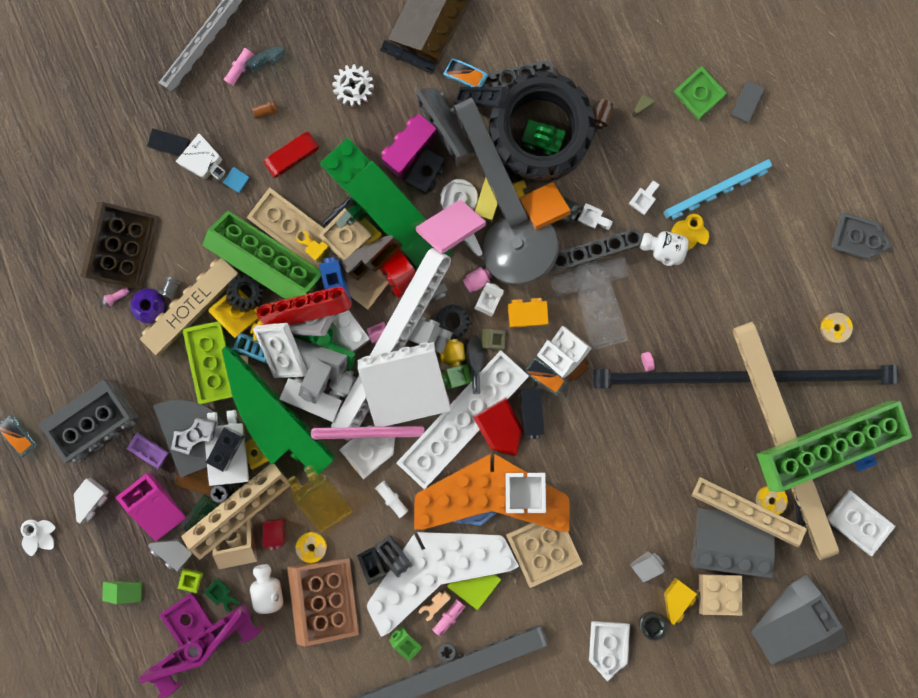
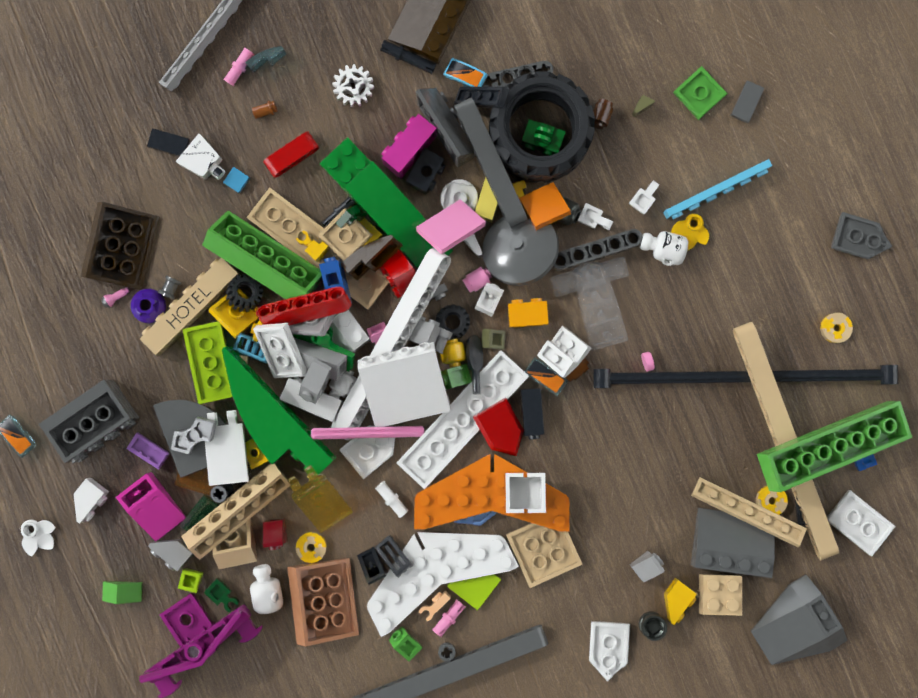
black brick [206,427,245,472] -> none

